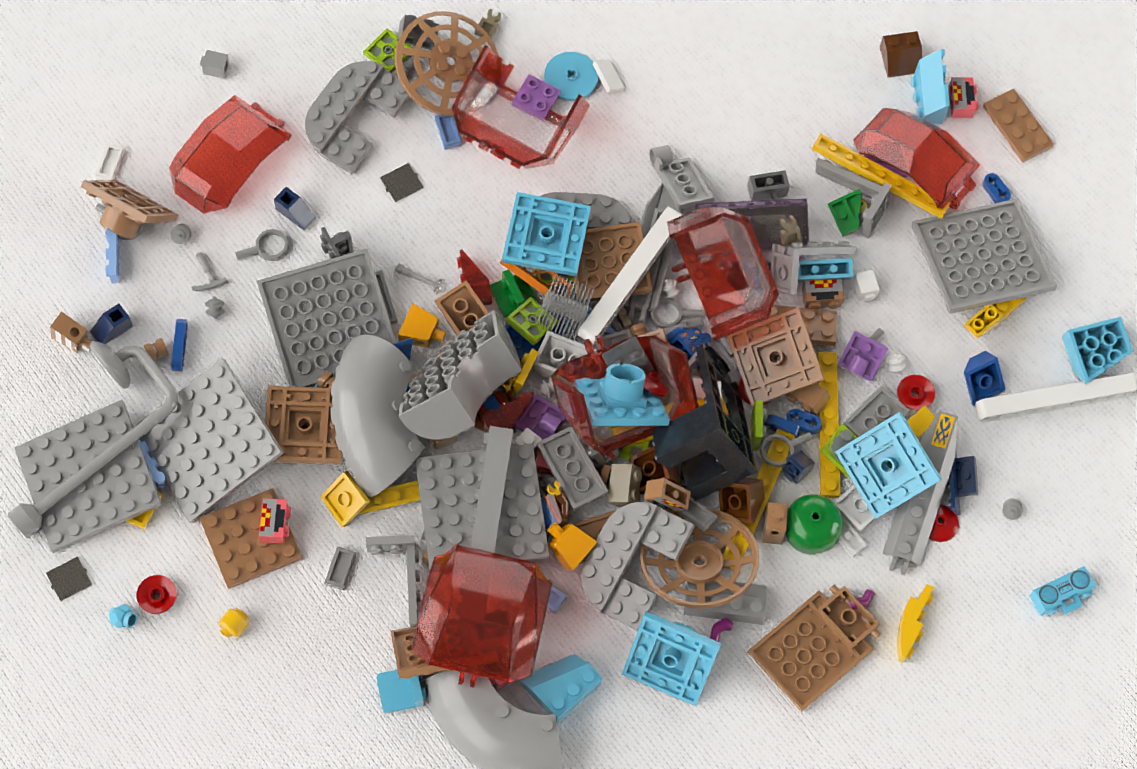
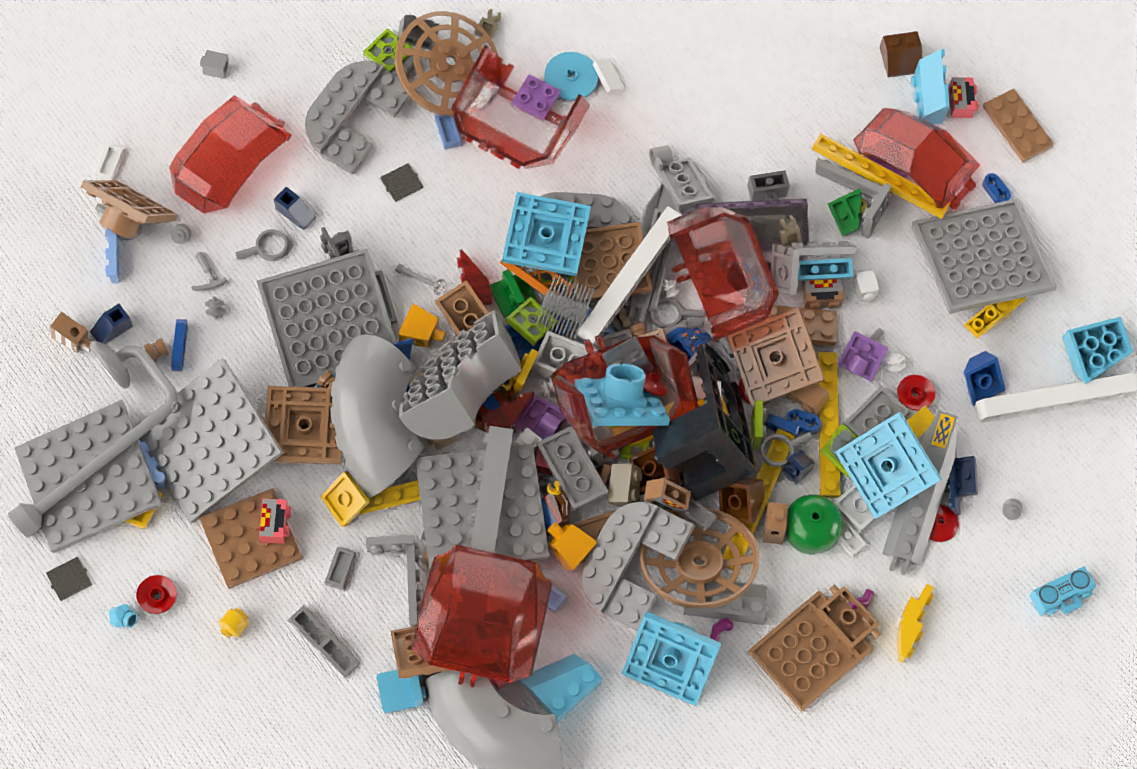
none -> light grey slope [287,605,359,677]

